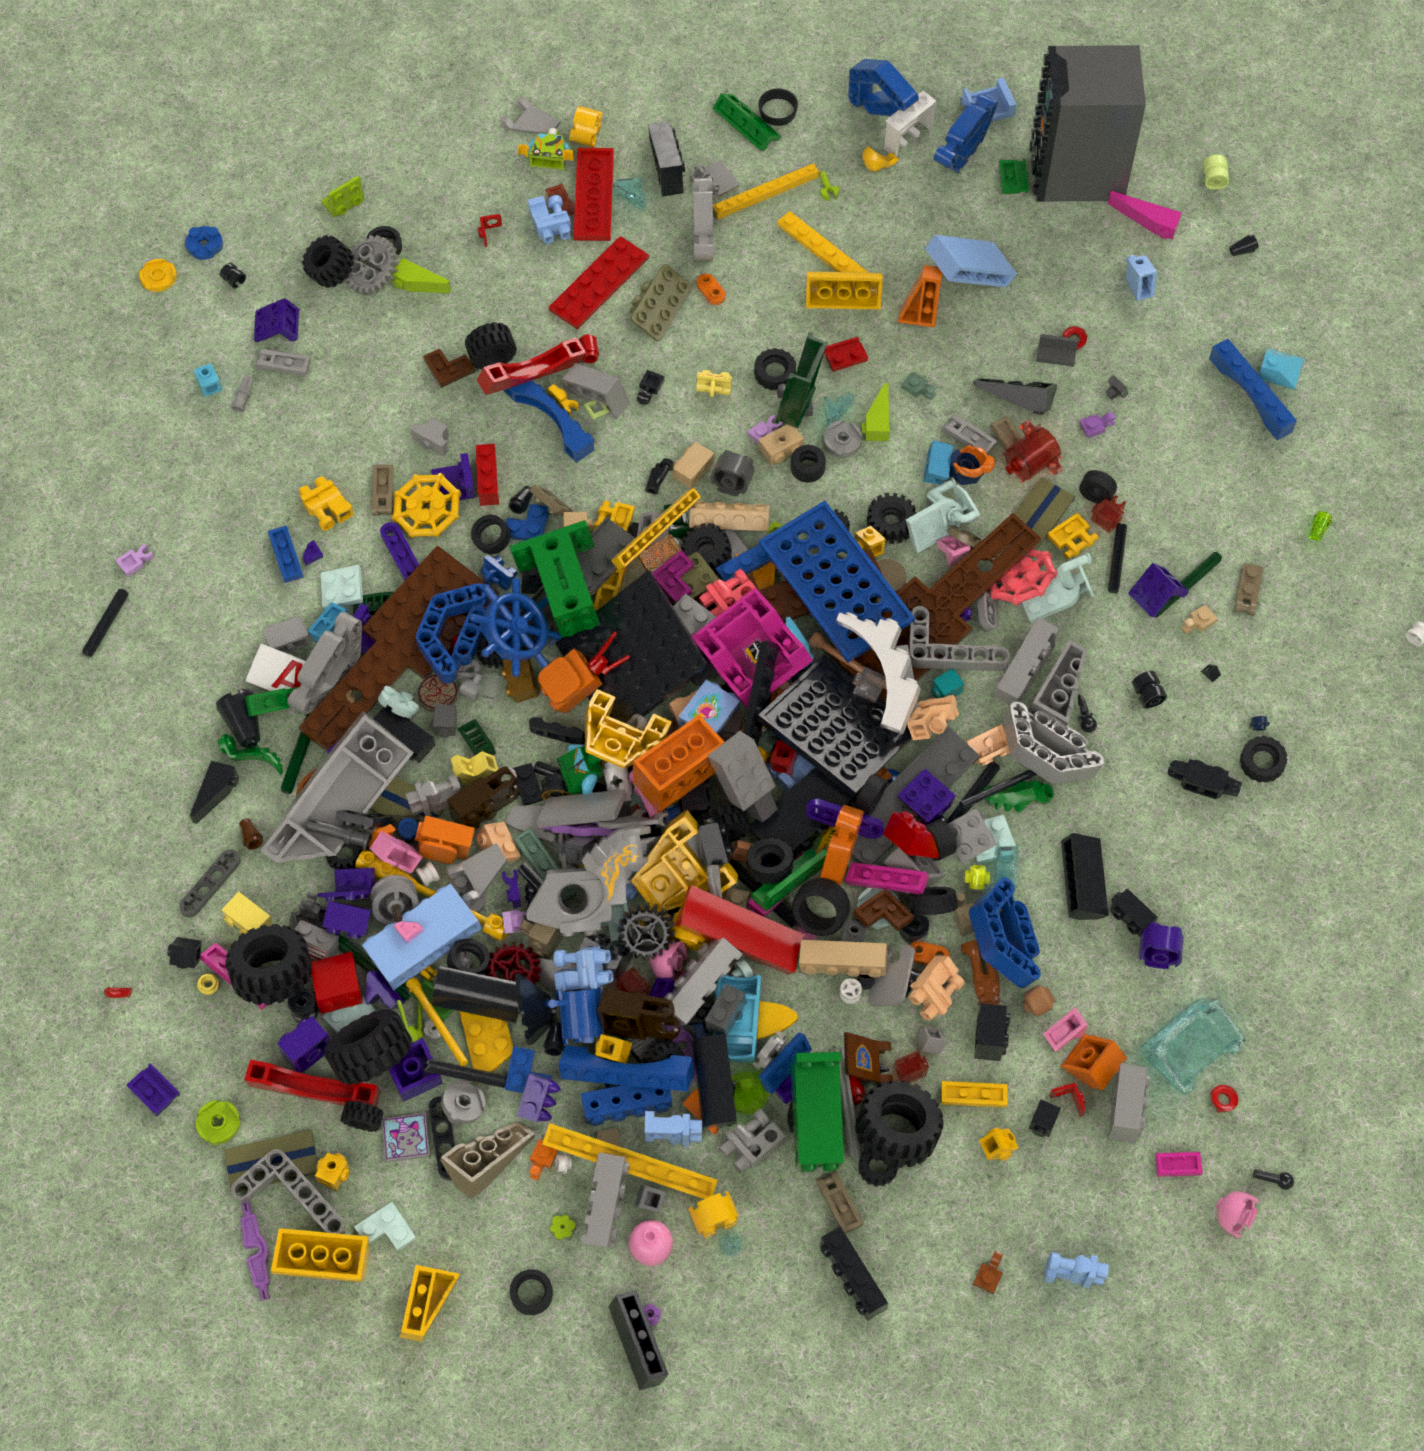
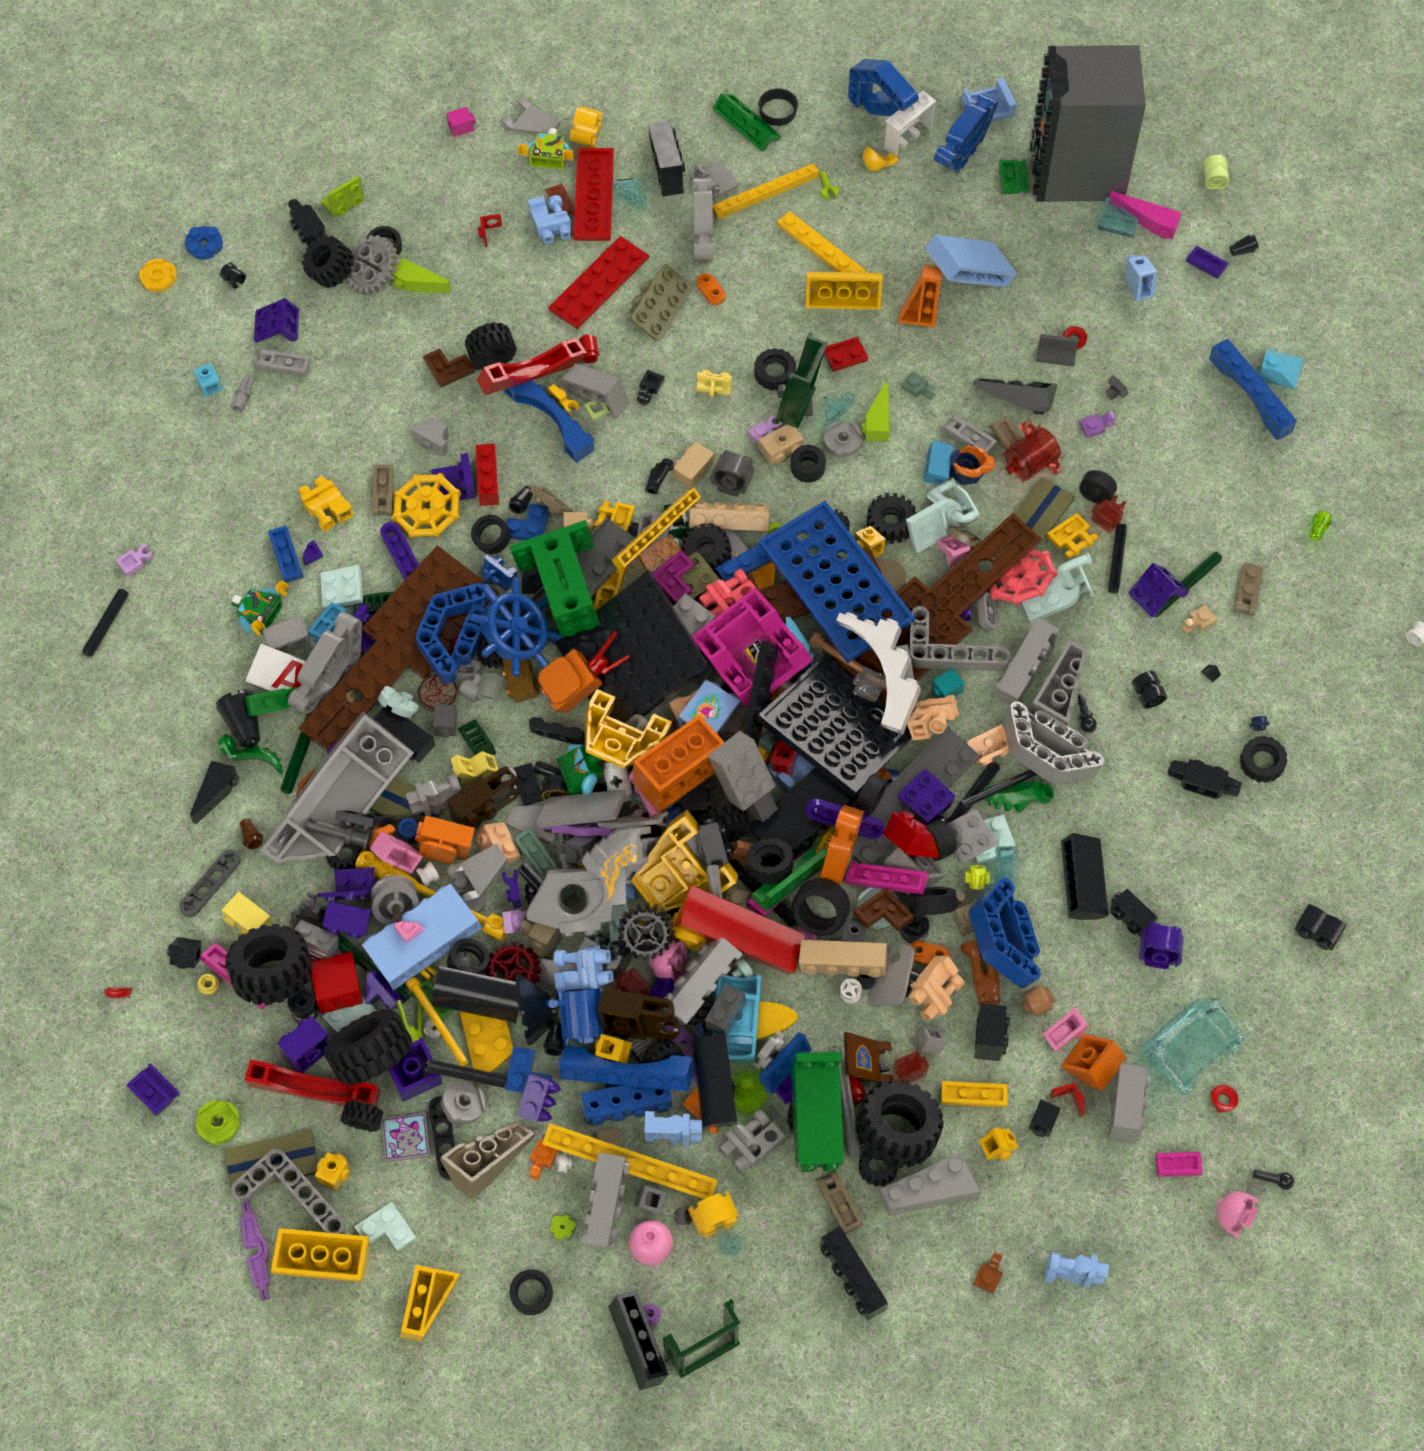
none -> torso [231,581,290,636]
none -> black hinge [288,199,326,247]
none -> dark pink brick [446,107,476,137]
none -> dark green piece [663,1299,741,1378]
none -> dark grey hinge [674,1207,692,1225]
none -> light grey wedge [879,1152,980,1216]
none -> clear light blue wing [1098,197,1139,238]
none -> dark purple plate [1186,245,1228,279]
none -> black brick [1294,904,1347,951]

